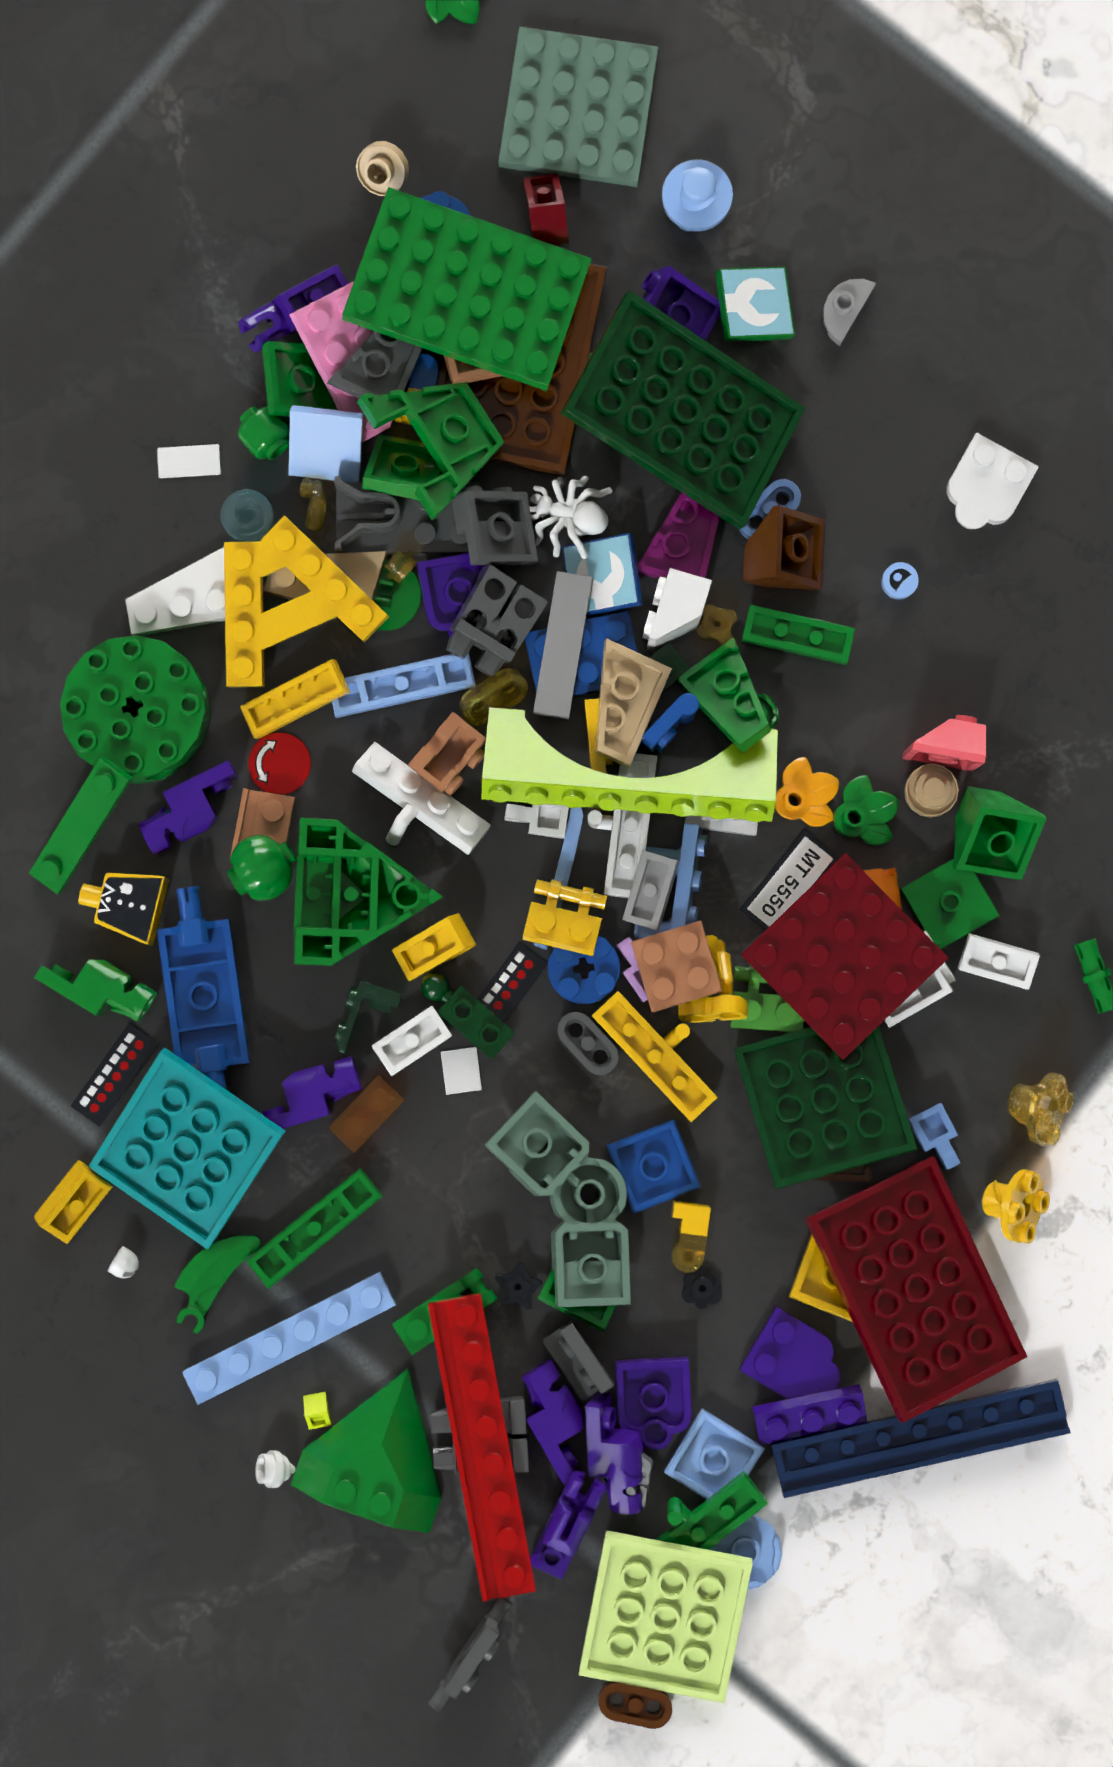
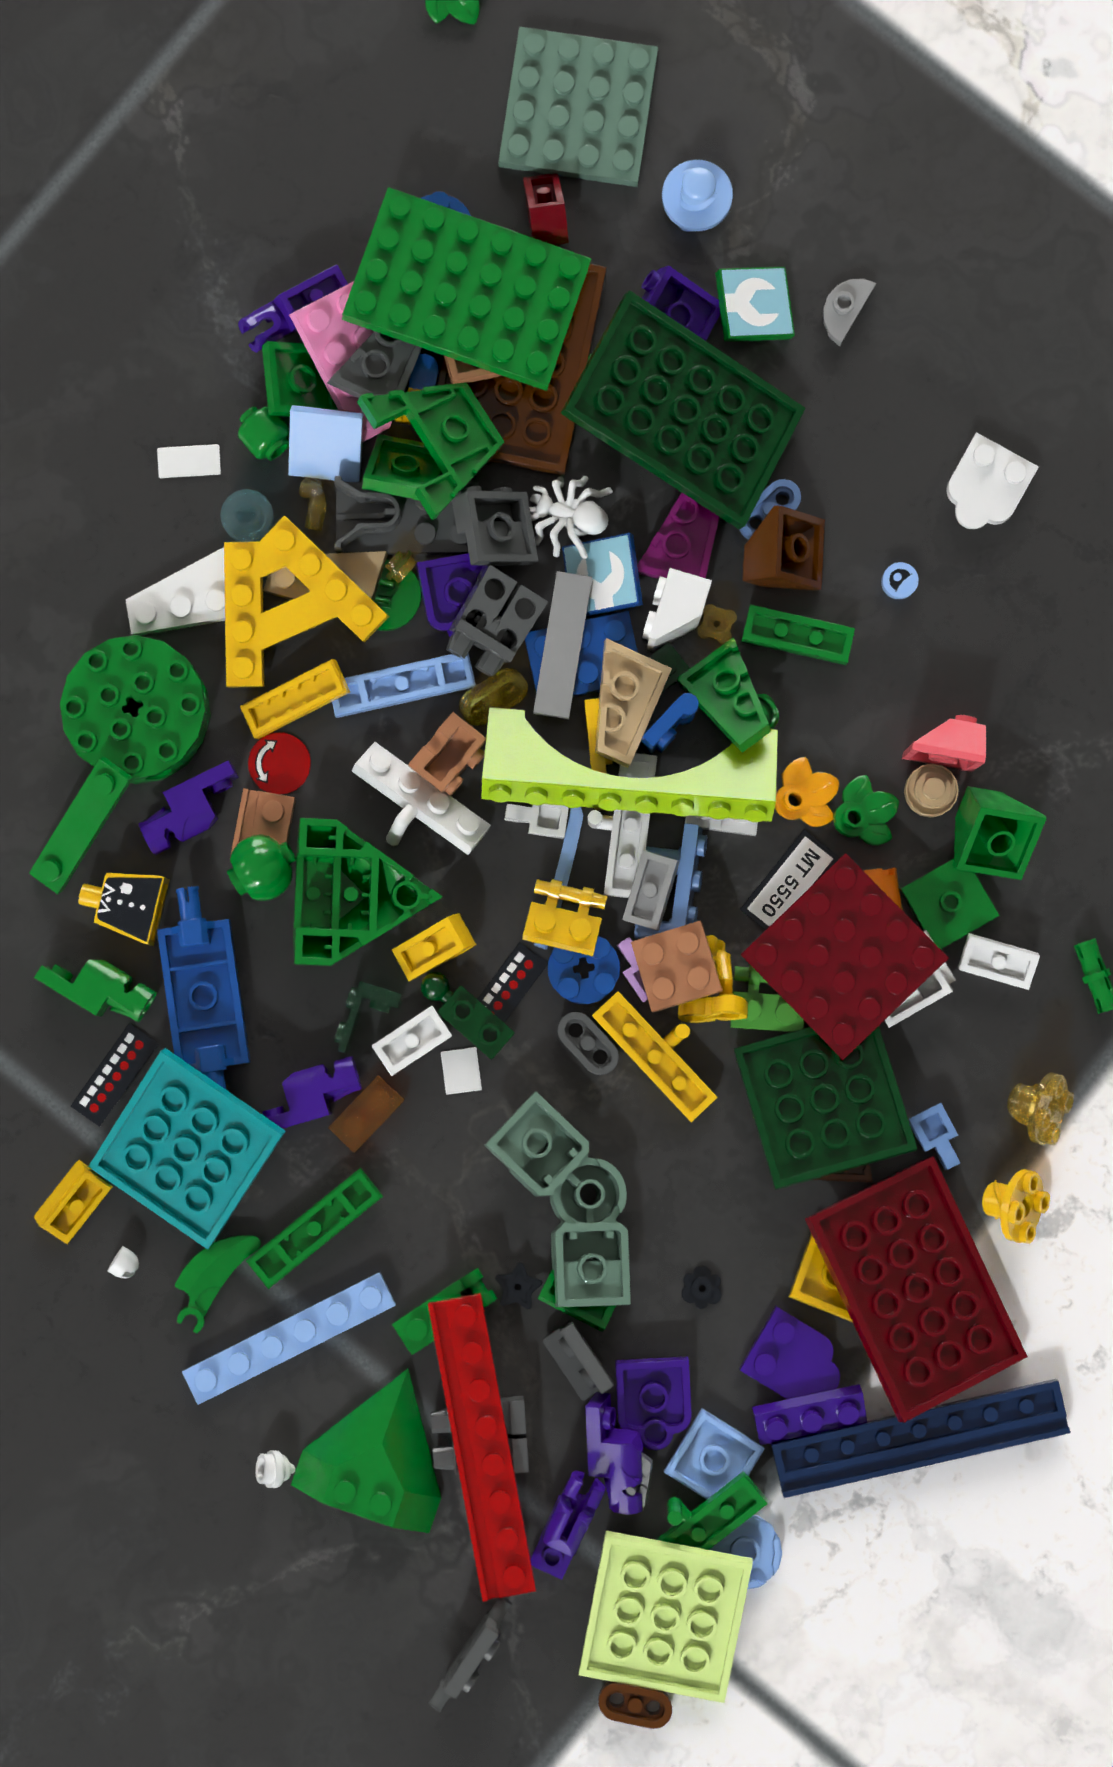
neon yellow piece [303,1391,331,1430] -> none
tan plate [356,141,409,196] -> none
dark purple plate [521,1359,583,1485] -> none
blue tile [606,1119,701,1214] -> none
leg [671,1200,711,1273] -> none

